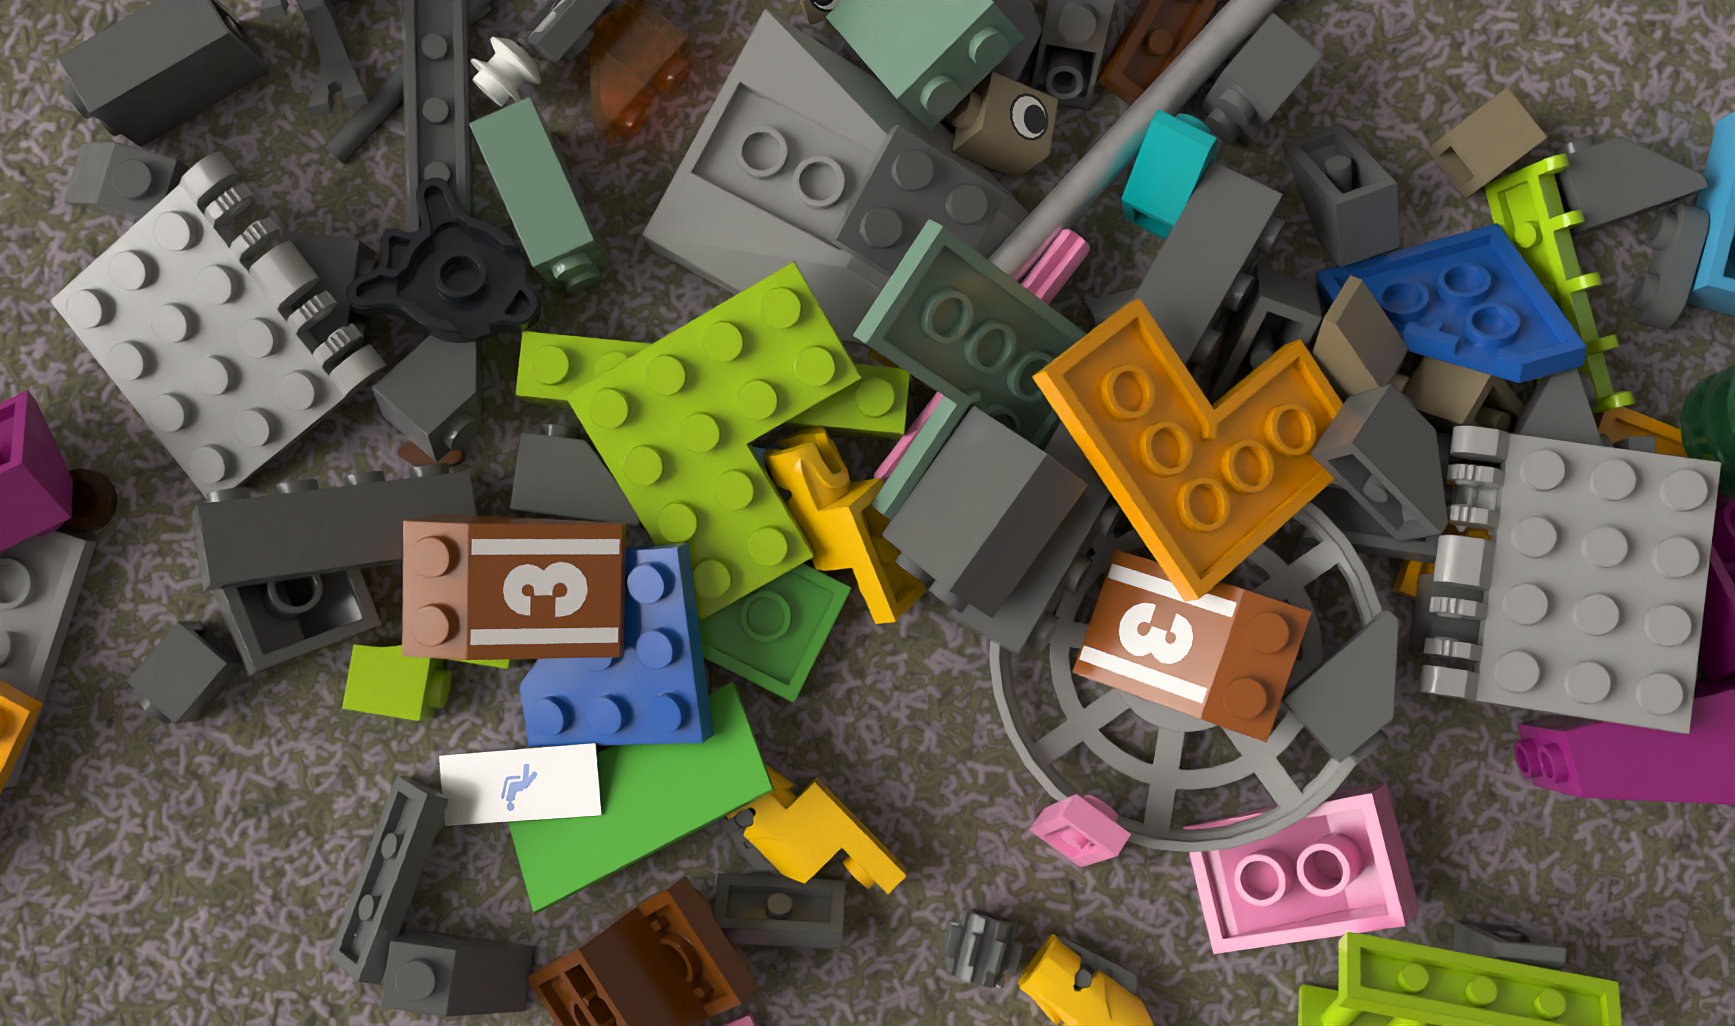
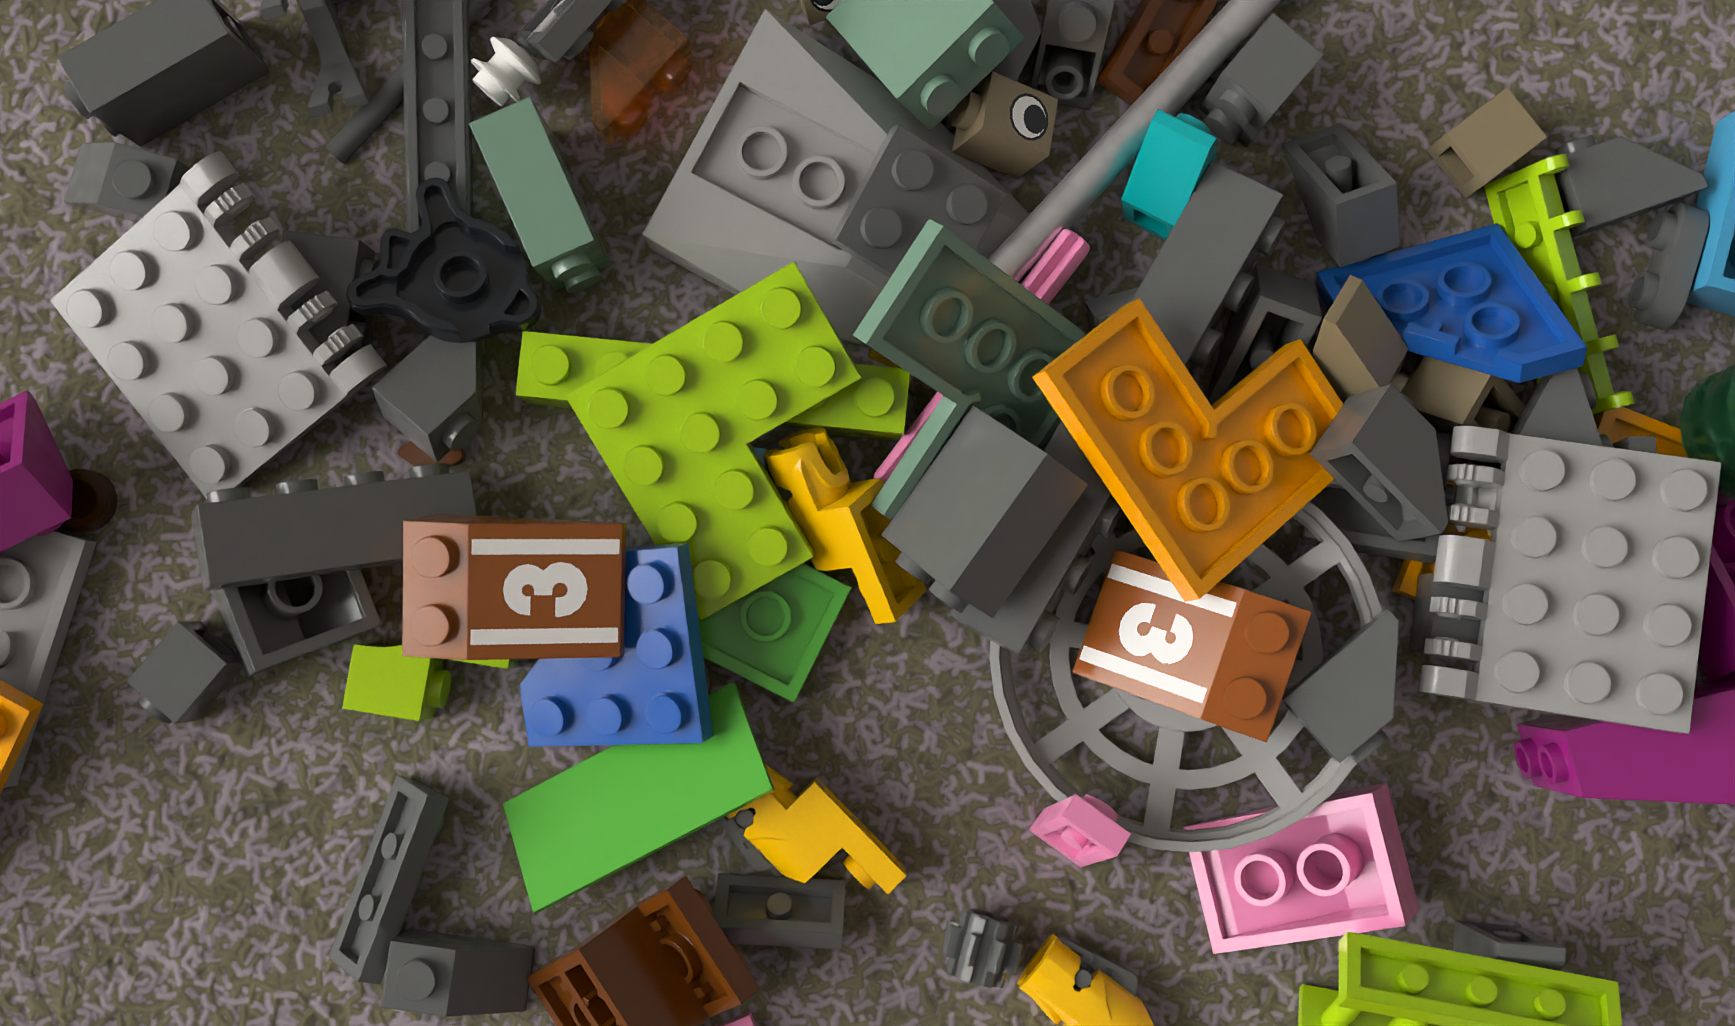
white sticker [439,743,602,826] -> none
dark grey slope [510,424,645,529] -> none

